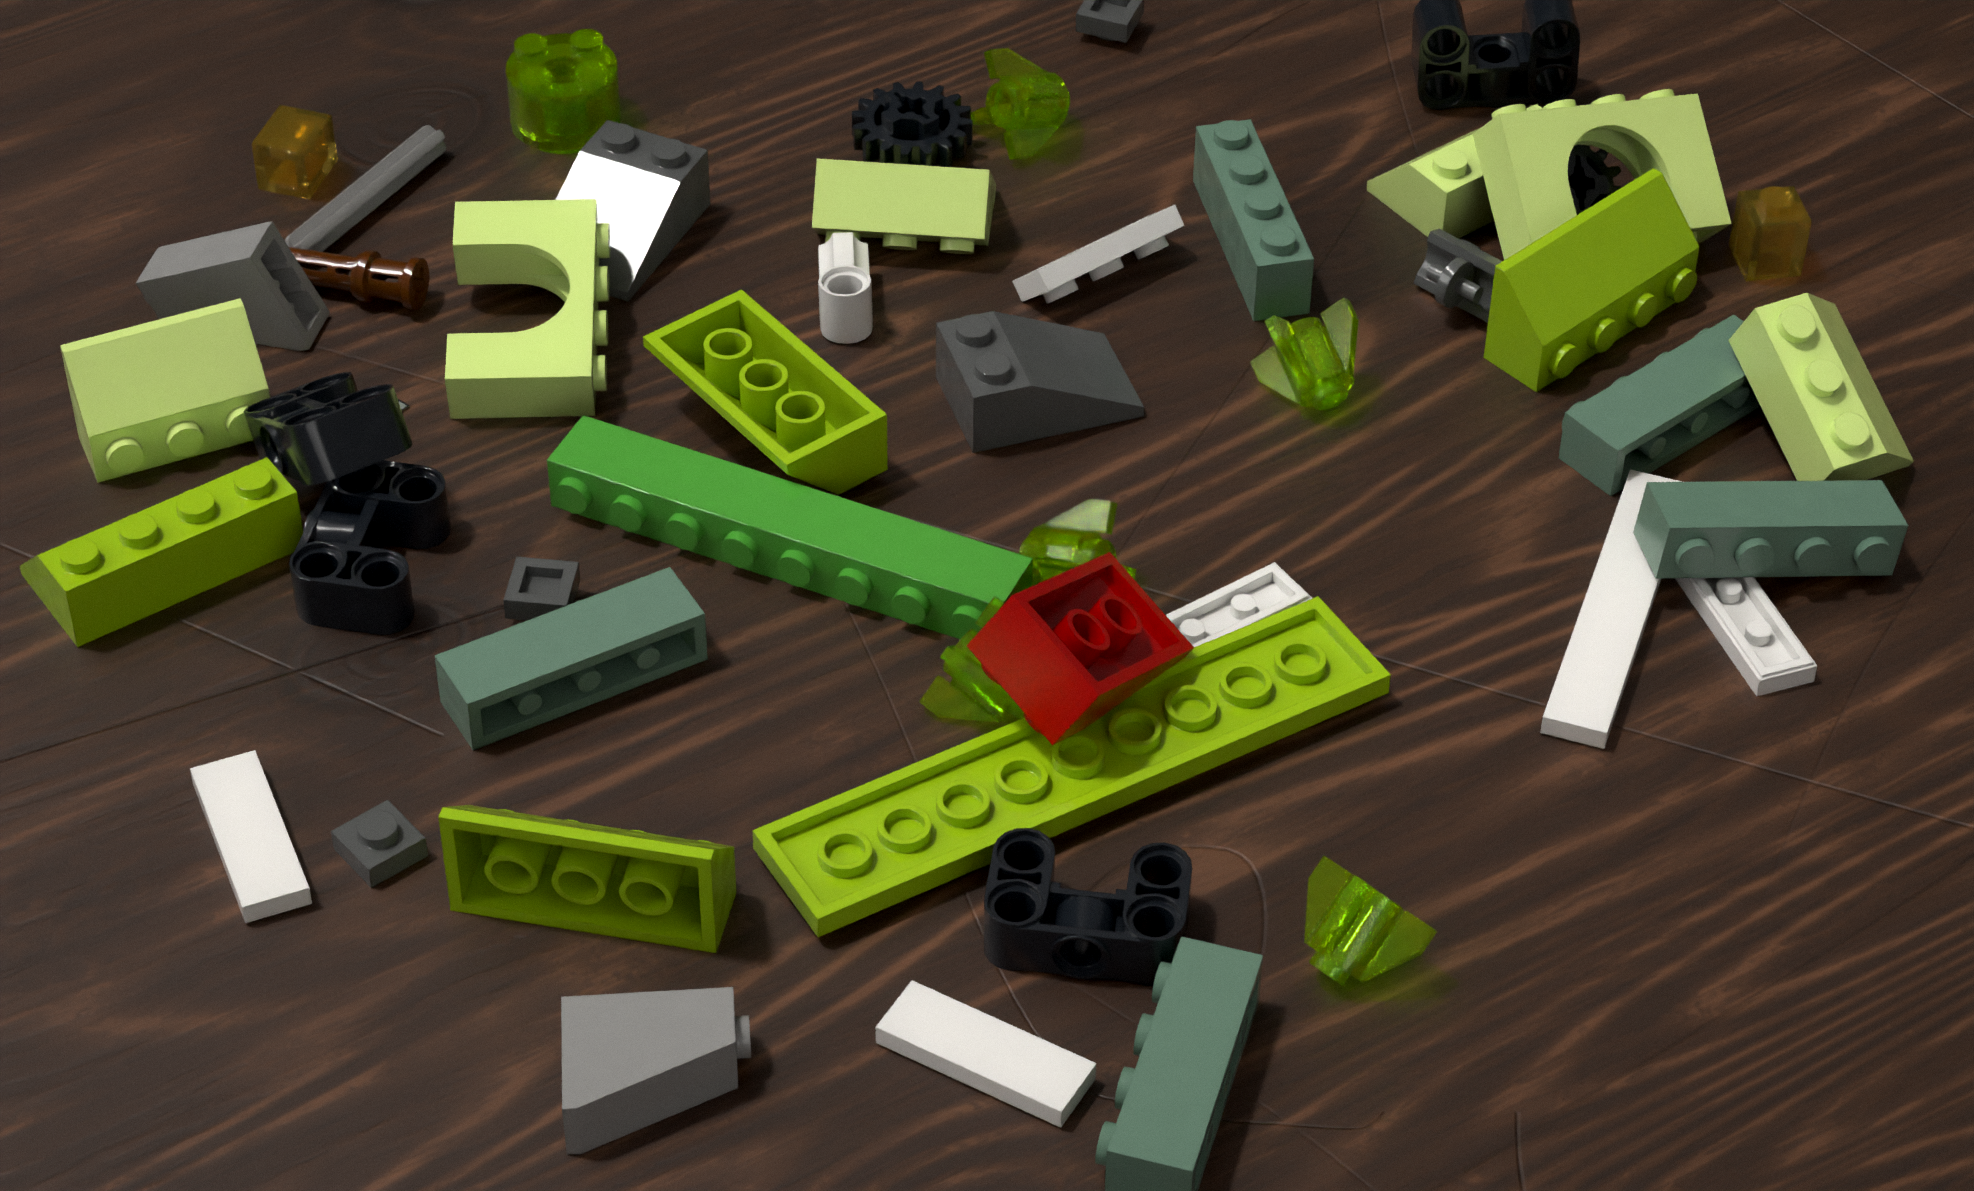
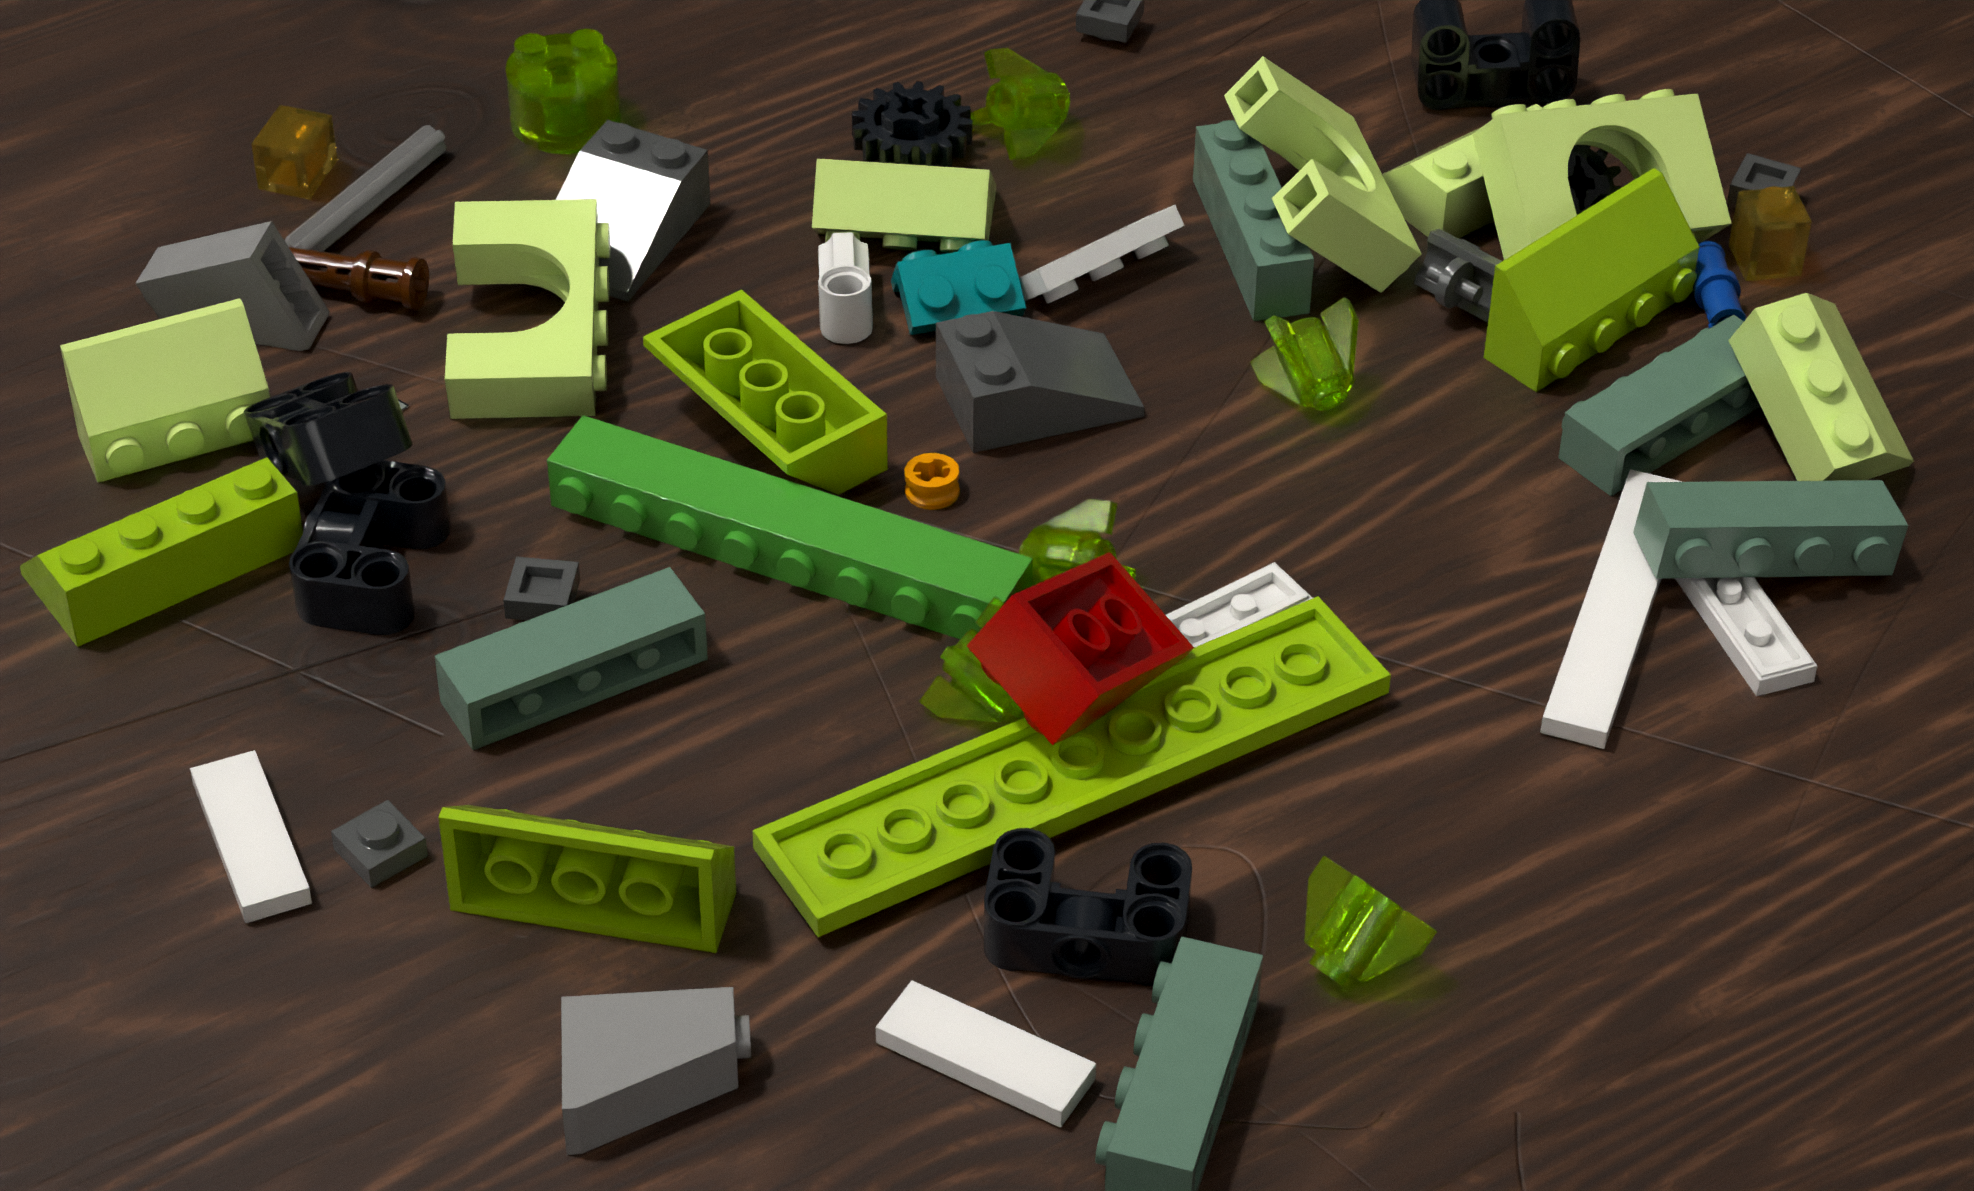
none -> teal bracket [891,240,1026,335]
none -> light orange bush [904,453,960,510]
none -> yellowish green arch [1224,56,1422,293]
none -> blue pin [1693,241,1746,328]
none -> dark grey plate [1727,153,1801,218]

